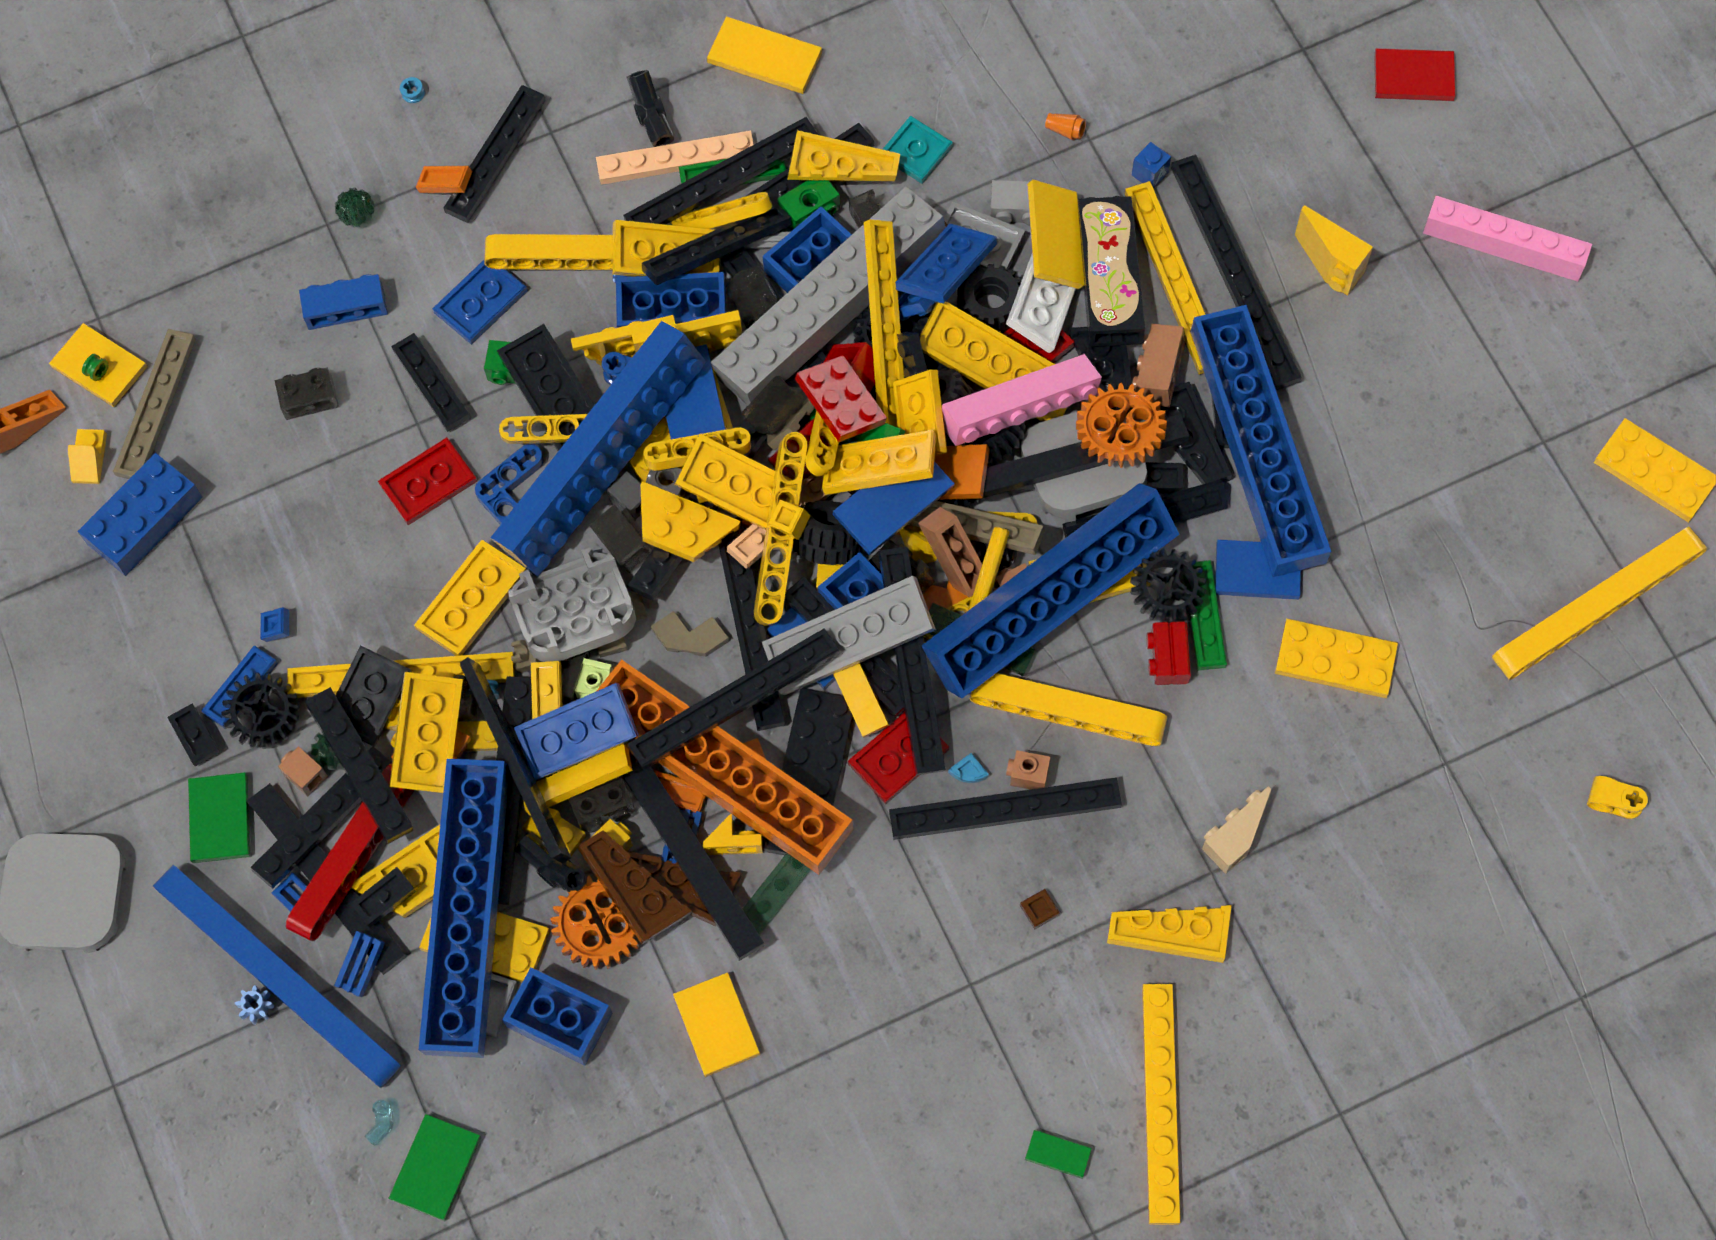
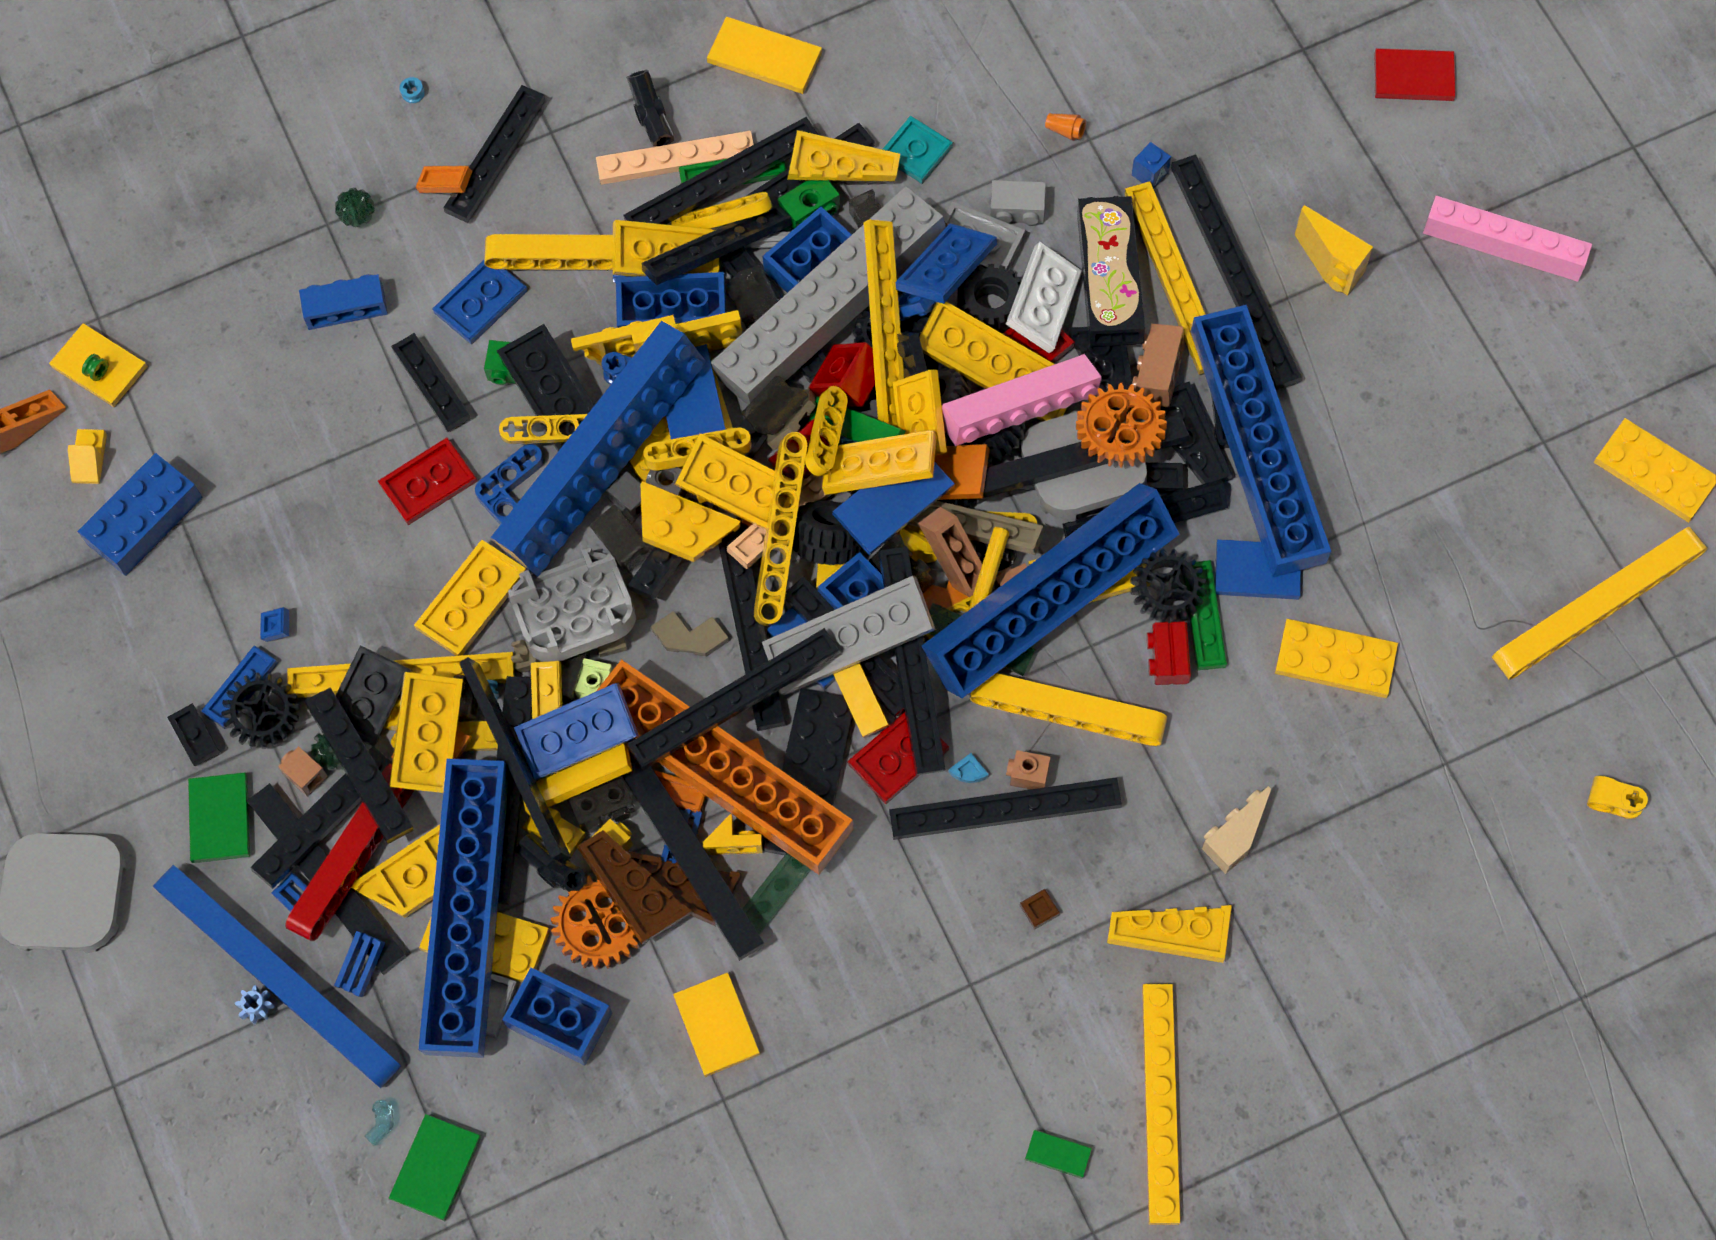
dark tan plate [113,329,196,479] -> none
clear smoke brick [274,367,339,420] -> none
black plate [350,867,416,928] -> none
yellow slope [768,500,810,540] -> none
plate [795,356,887,442] -> none
yellow tile [1027,179,1084,289] -> none

